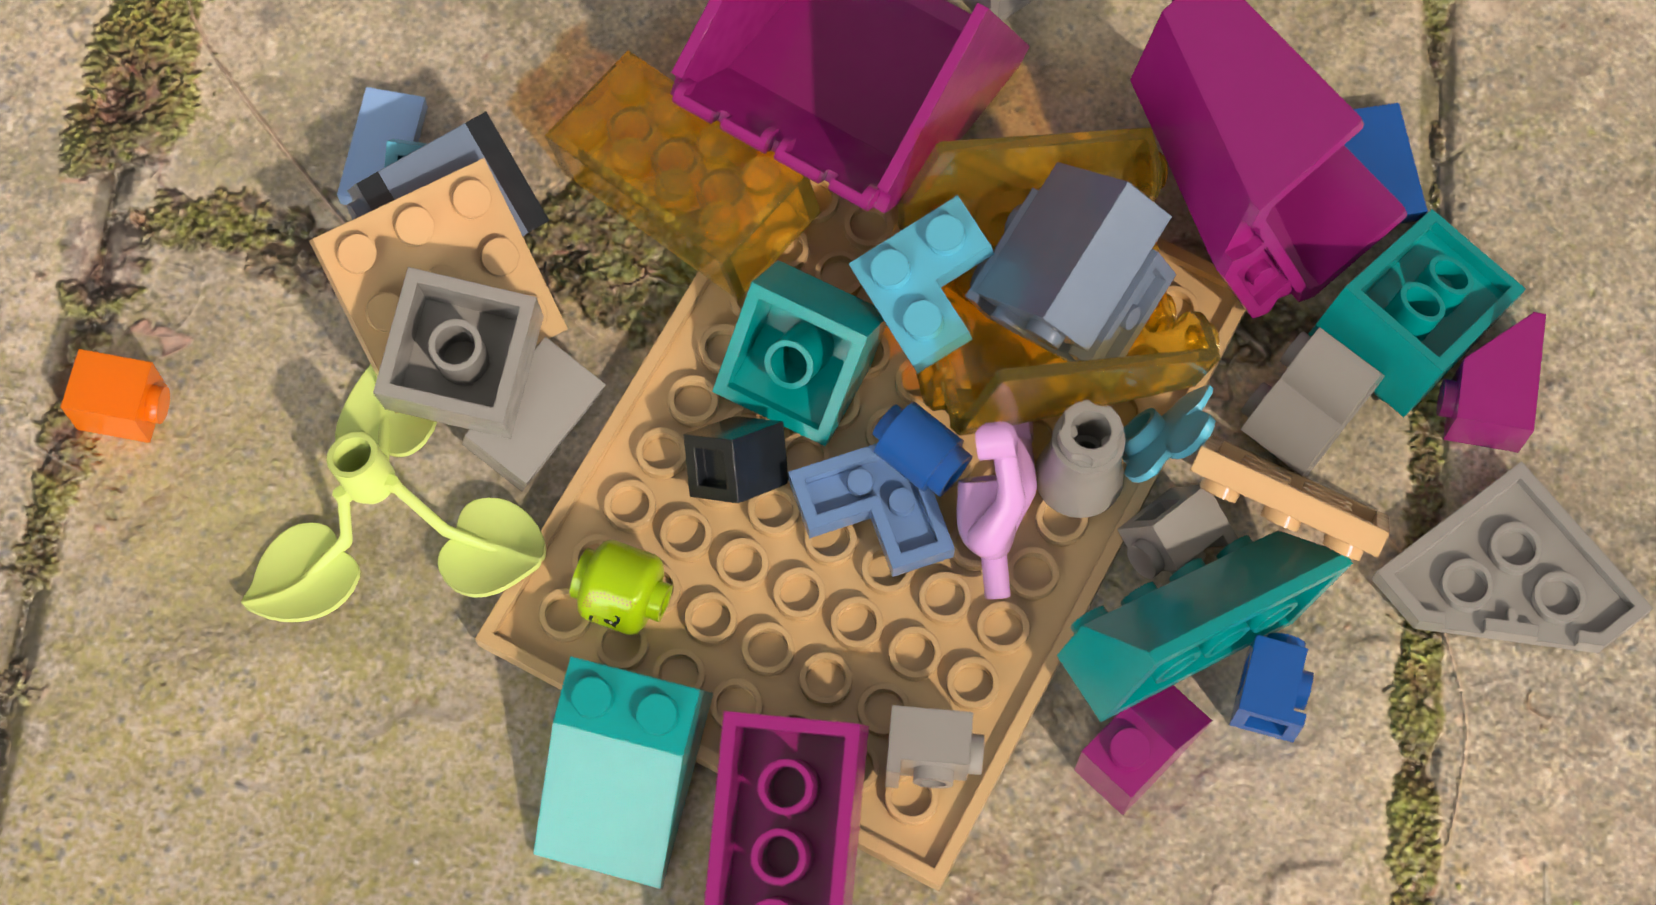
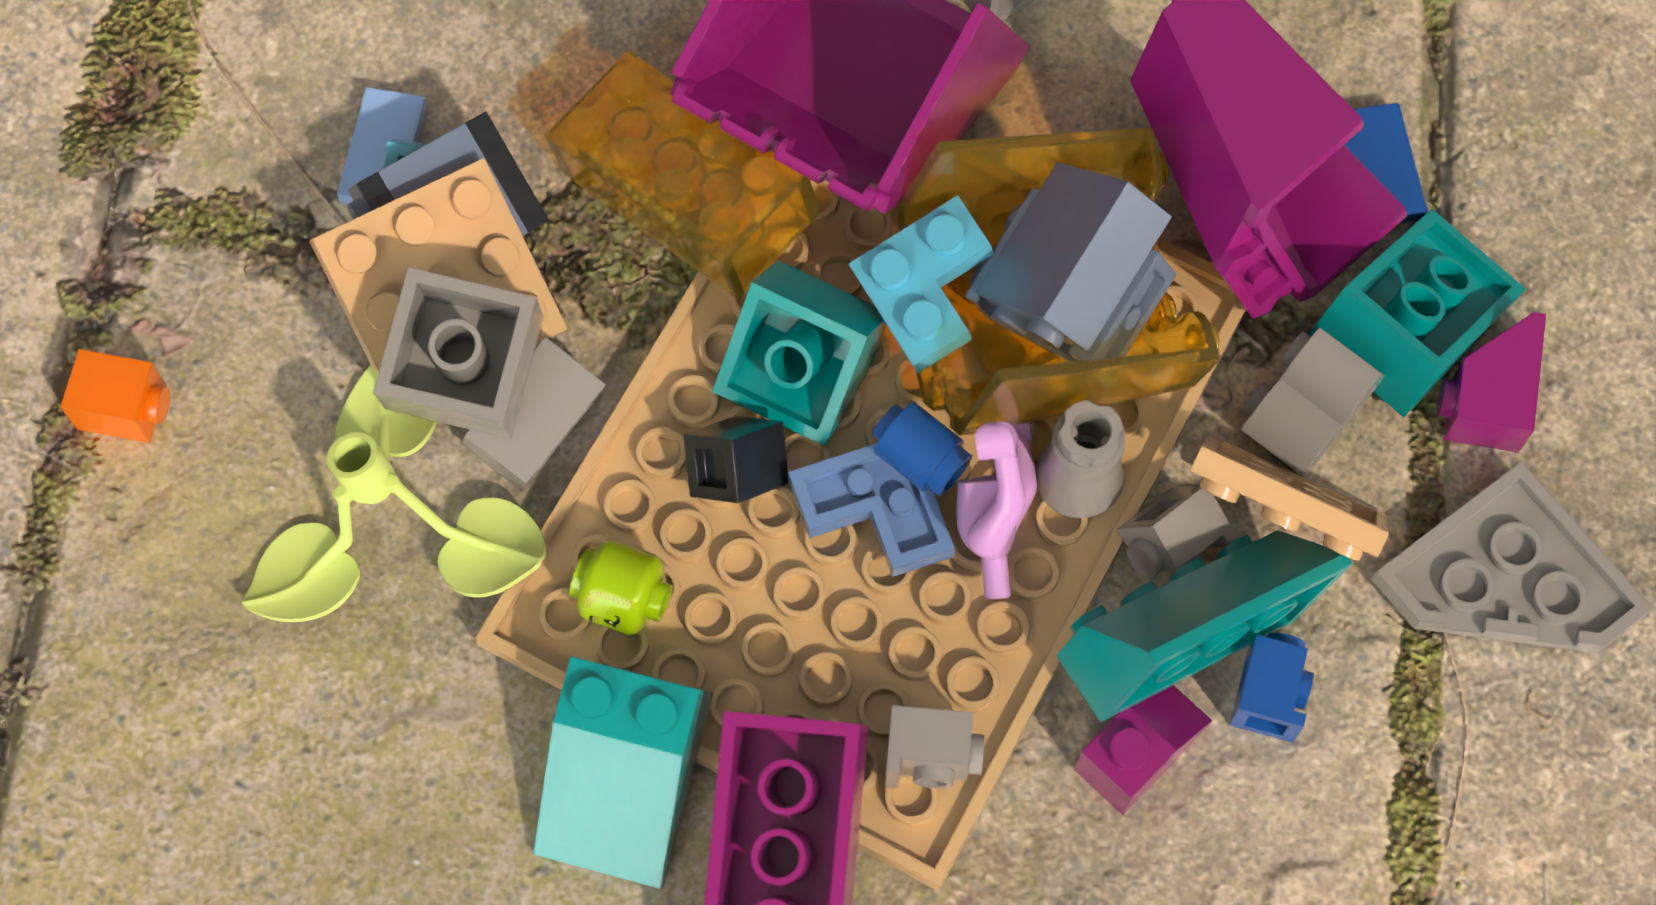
medium azure plate [1122,385,1216,483] -> none

